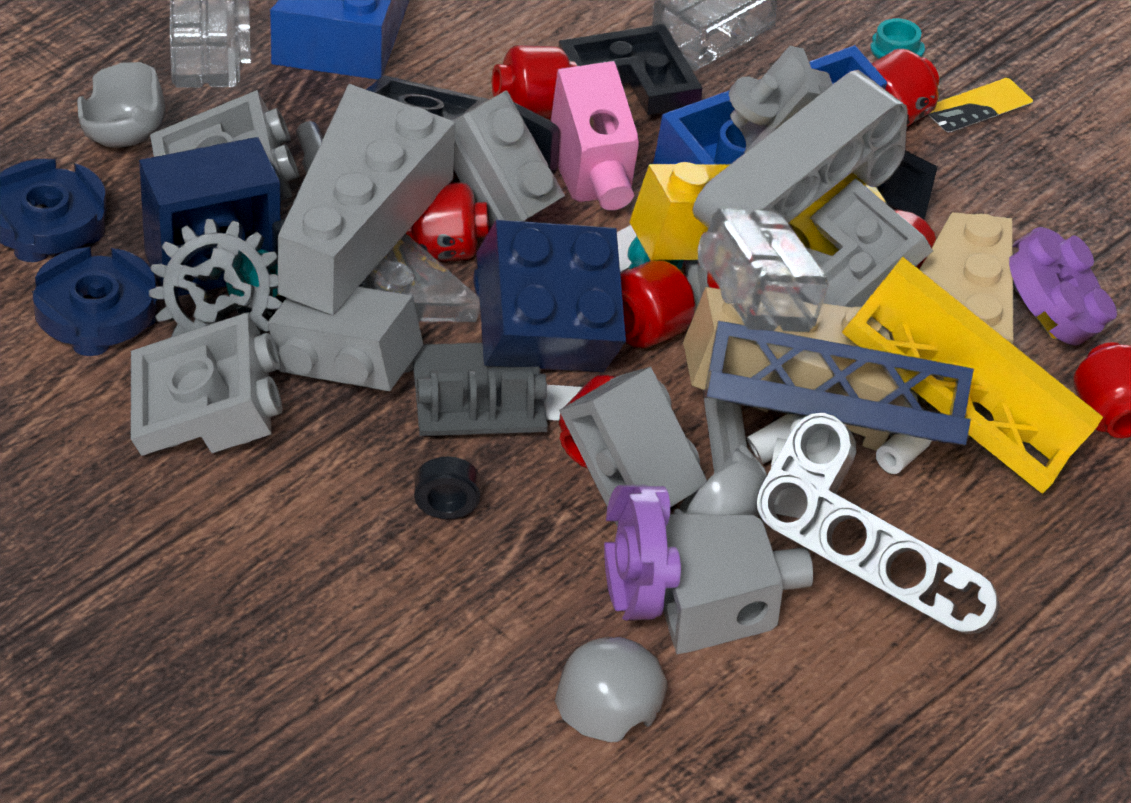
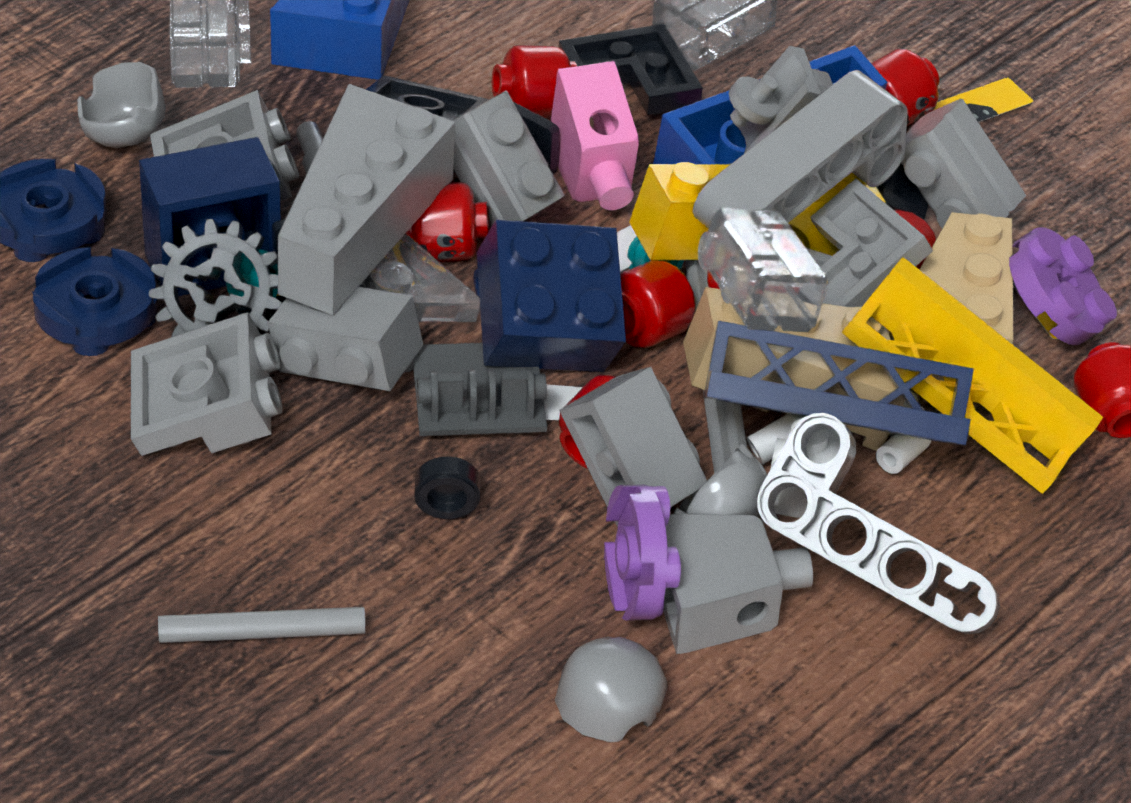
teal plate [870,18,925,59] -> none
none -> light grey bar [158,607,365,643]
none -> light grey brick [901,99,1026,229]

